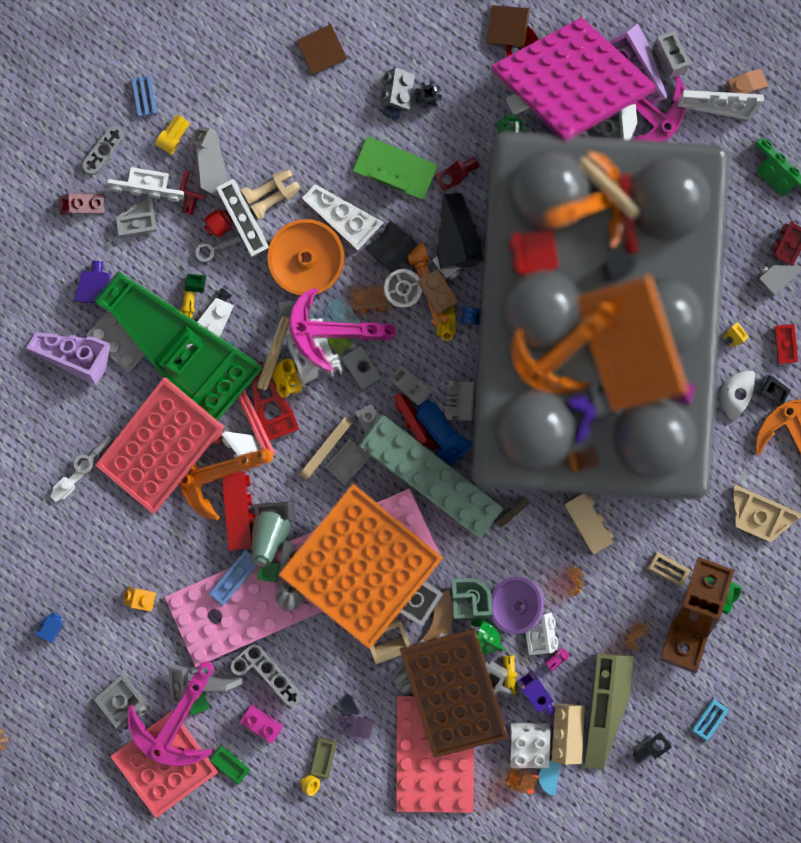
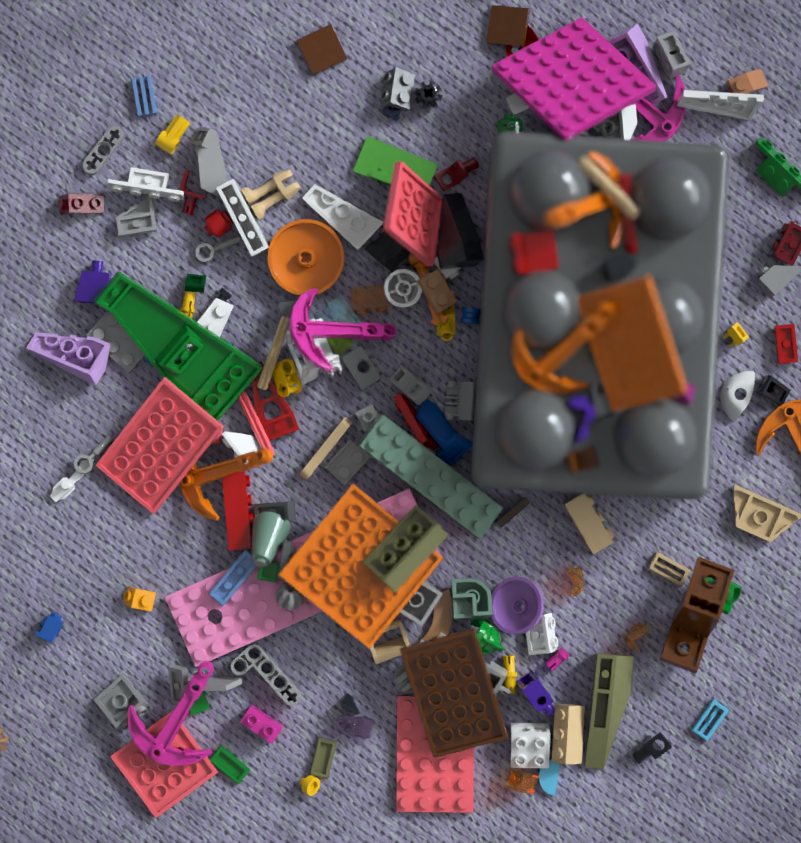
none -> olive slope [363,505,449,592]
none -> coral plate [384,161,442,266]

